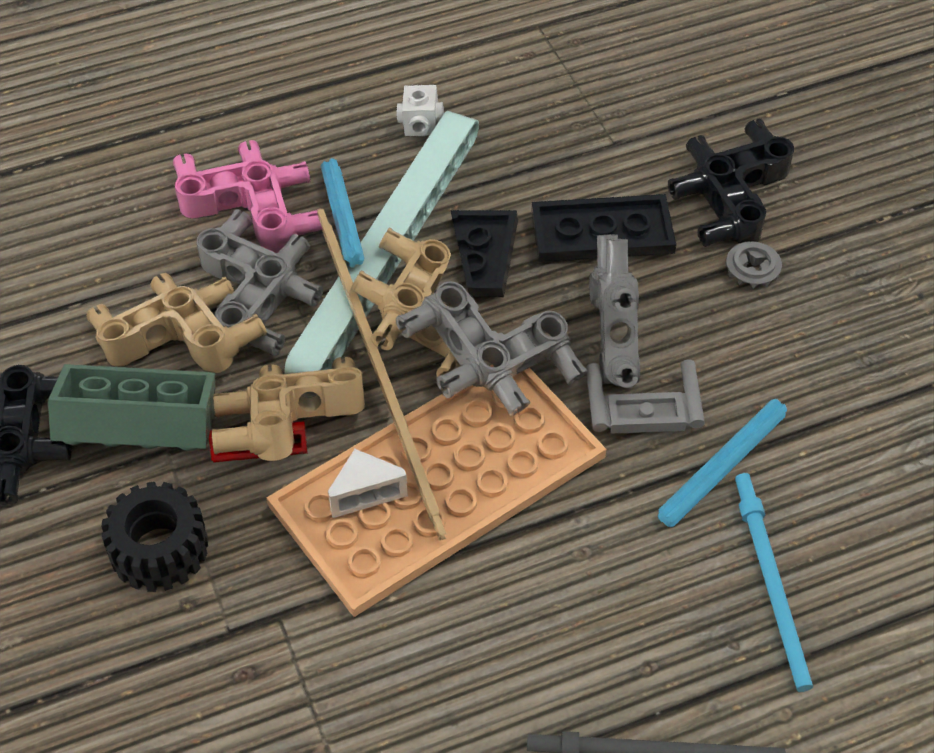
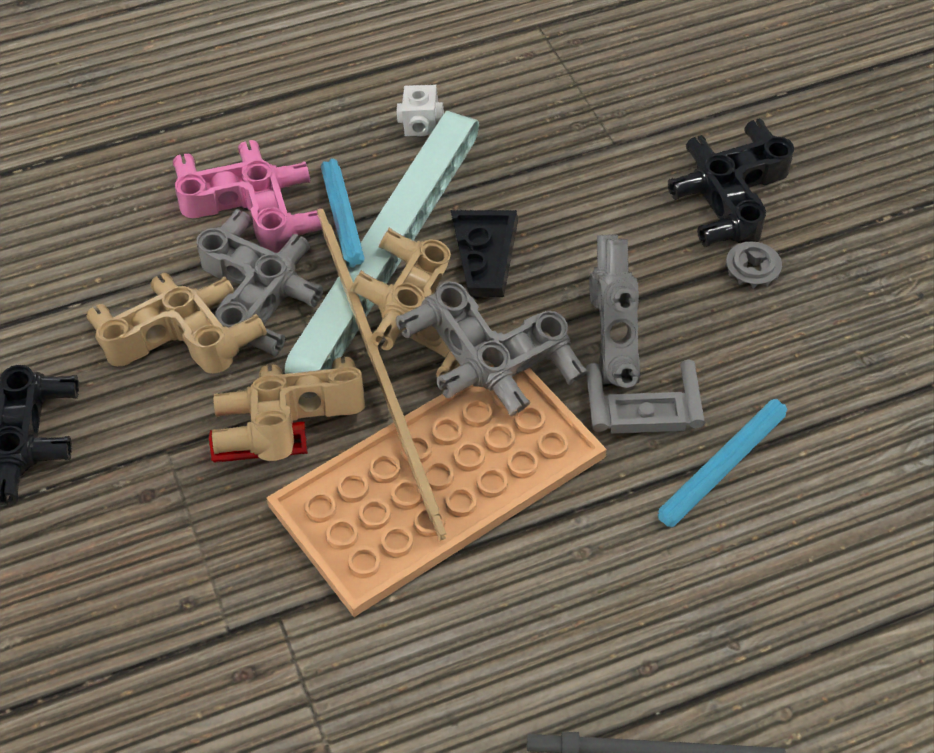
sand green brick [48,364,215,451] -> none
black tyre [101,482,209,592] -> none
white slope [328,449,408,518] -> none
black plate [531,194,676,262] -> none
medium azure bar [735,473,813,692] -> none

